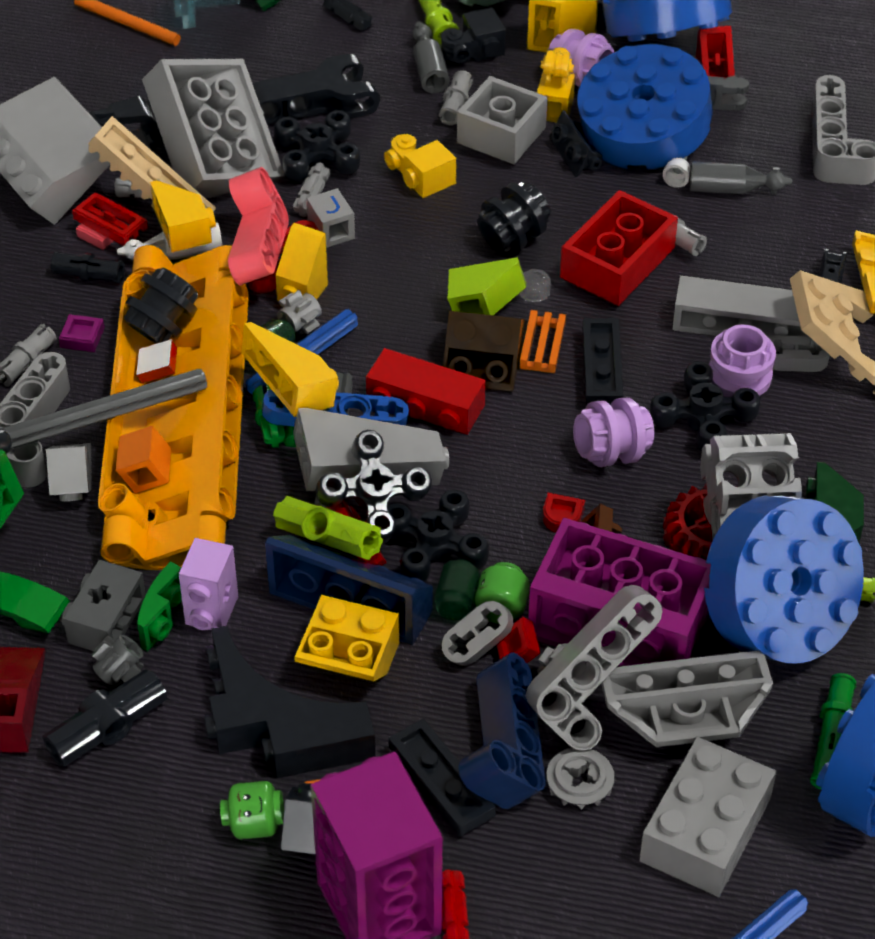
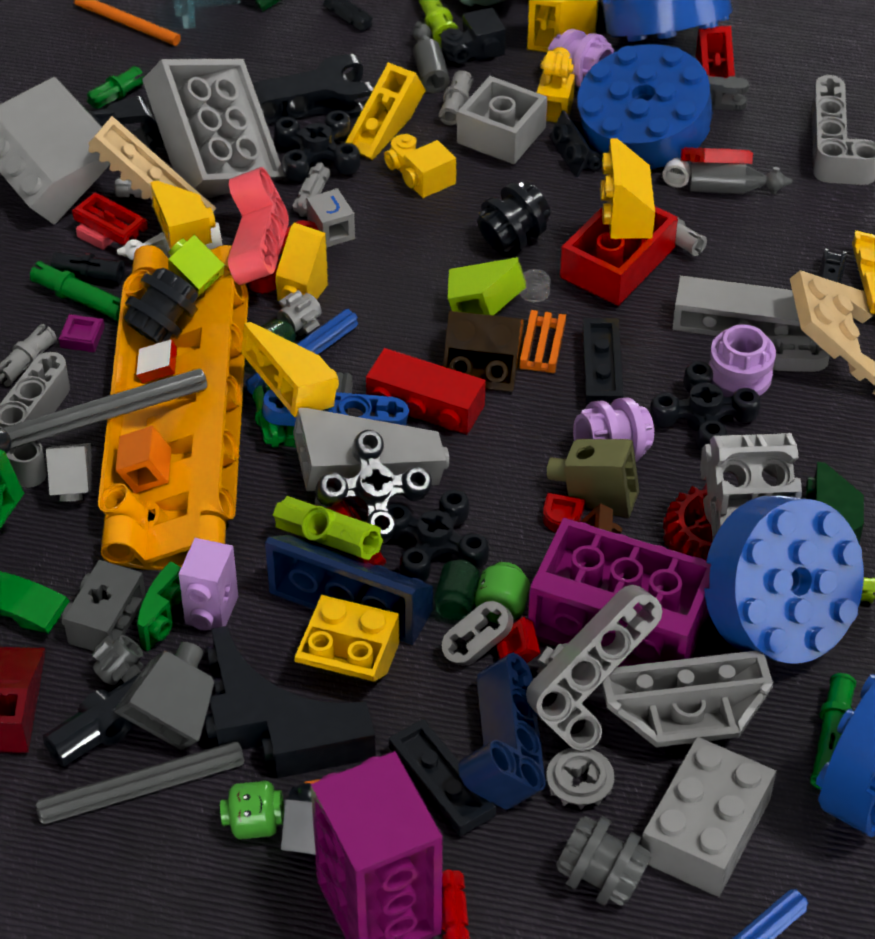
none -> green pin [30,261,121,322]
none -> dark grey axle [36,742,244,824]
none -> green axle [86,66,144,109]
none -> dark grey torso [114,642,214,751]
none -> lime slope [168,234,225,297]
none -> yellow slope [345,63,426,160]
none -> olive torso [547,439,640,518]
none -> dark grey piece [556,816,651,906]
none -> yellow slope [600,138,655,239]
none -> red tile [681,147,753,164]

